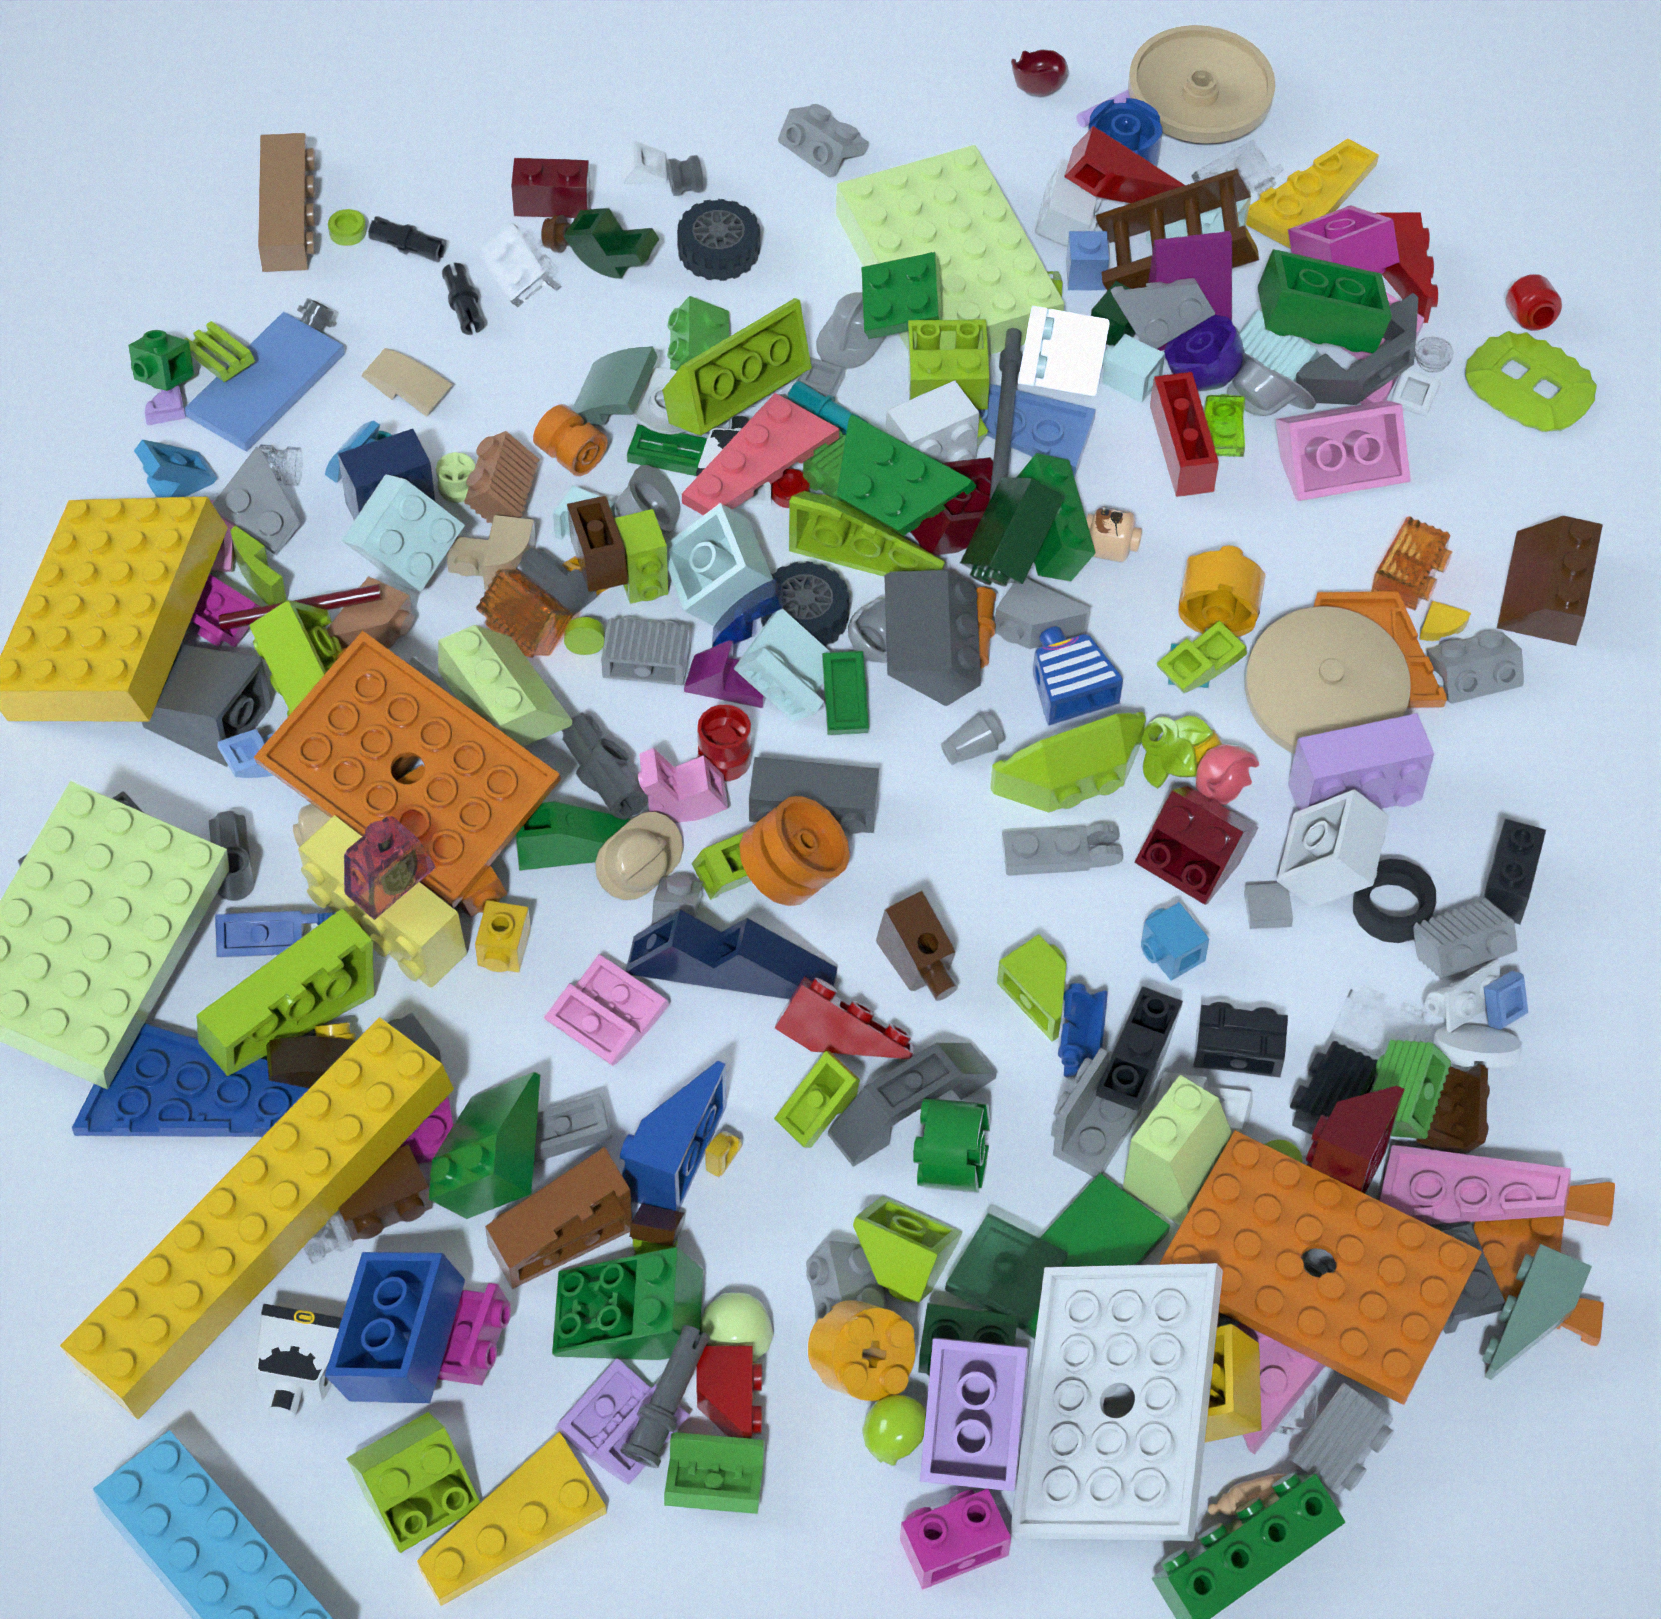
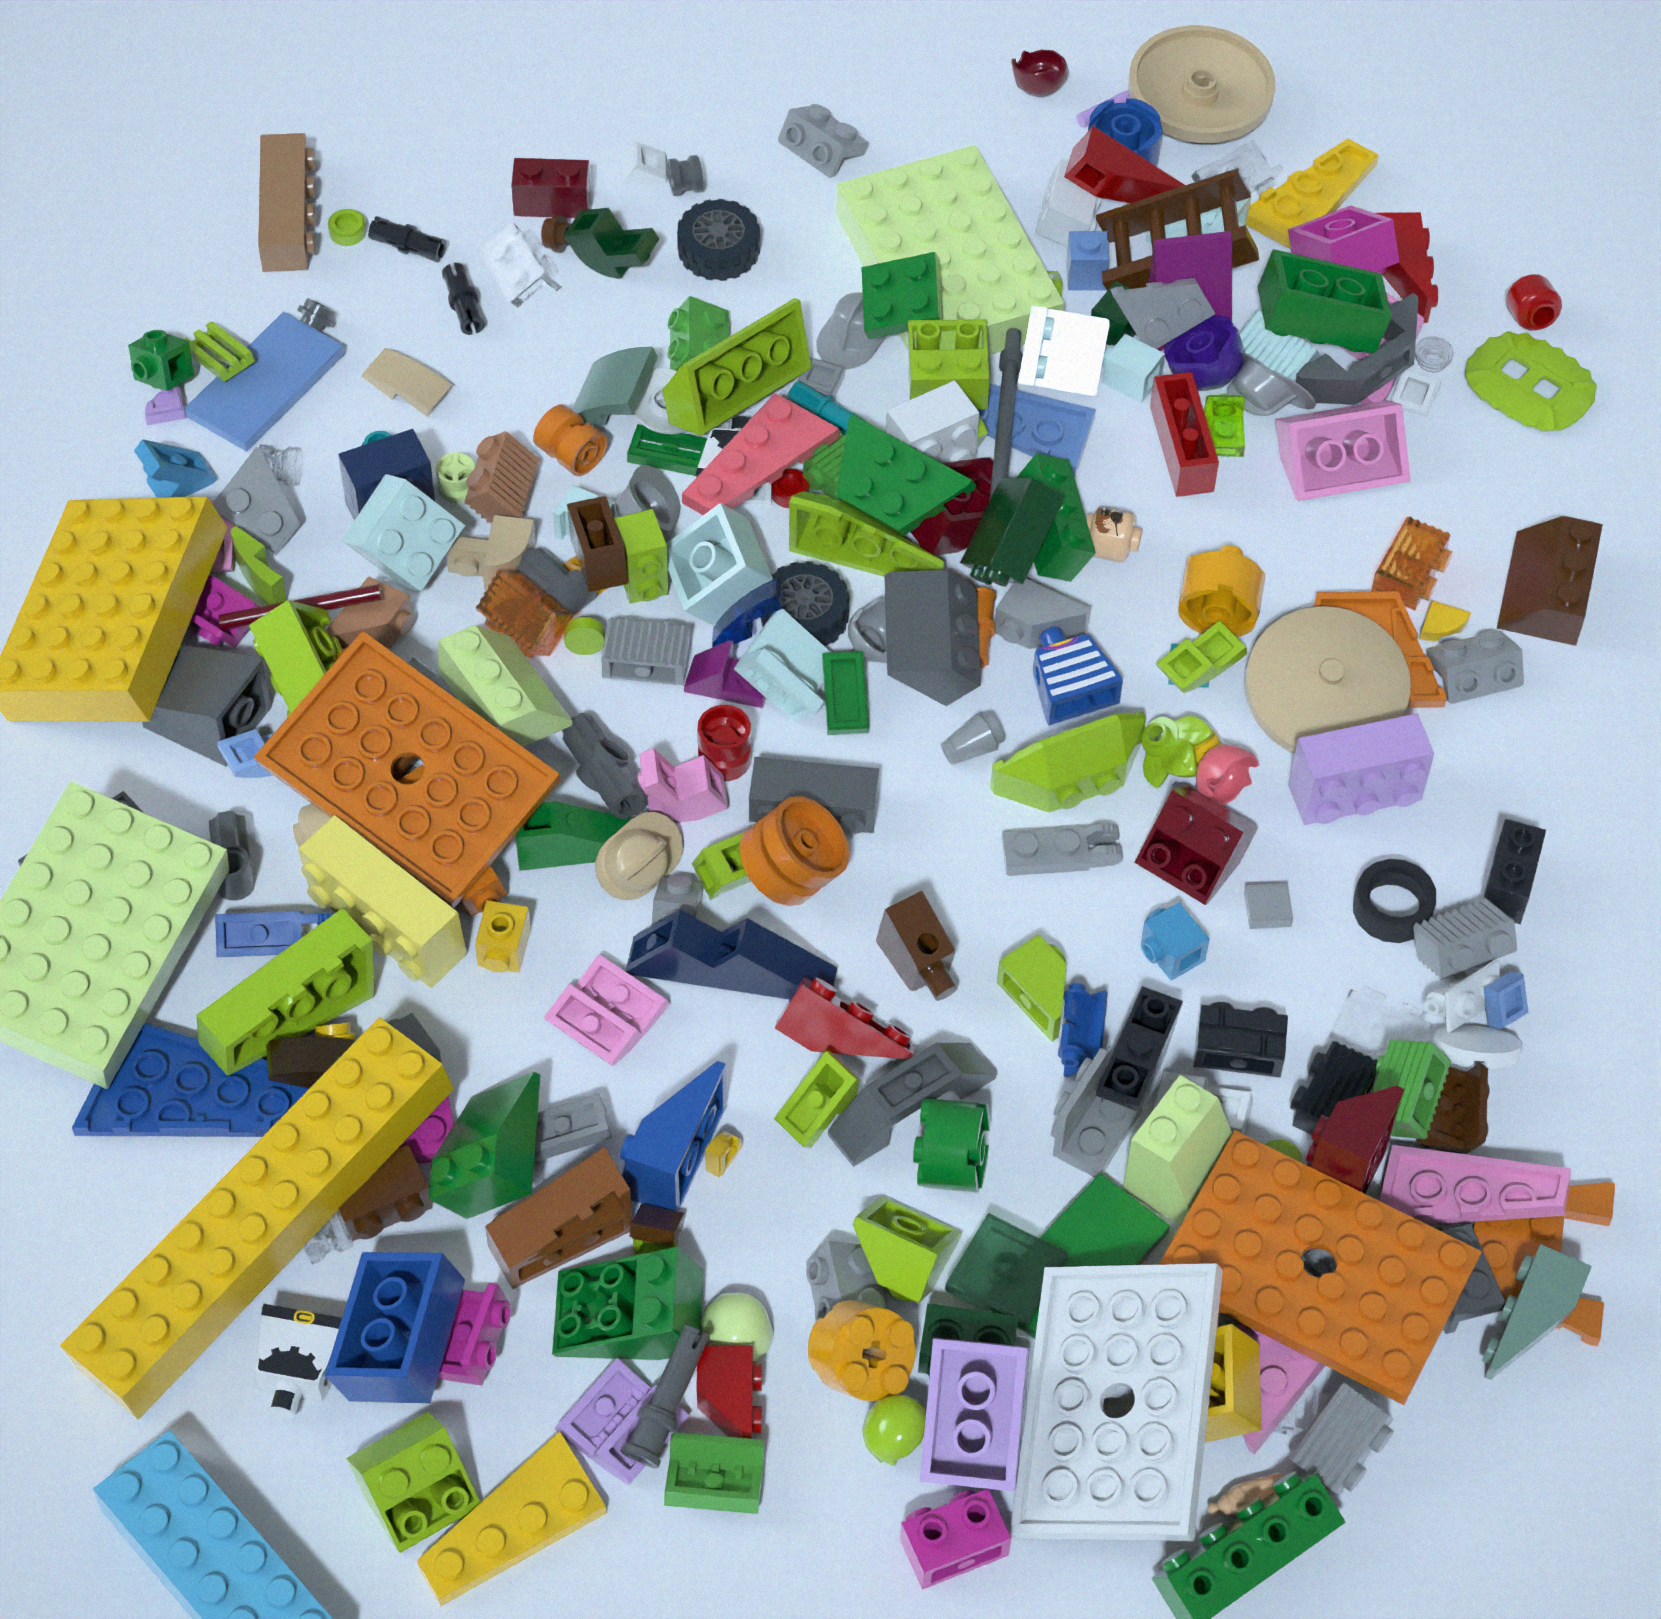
dark azure slope [325,420,380,483] -> none
clear pink torso [344,815,435,920] -> none
white brick [1277,789,1389,908] -> none

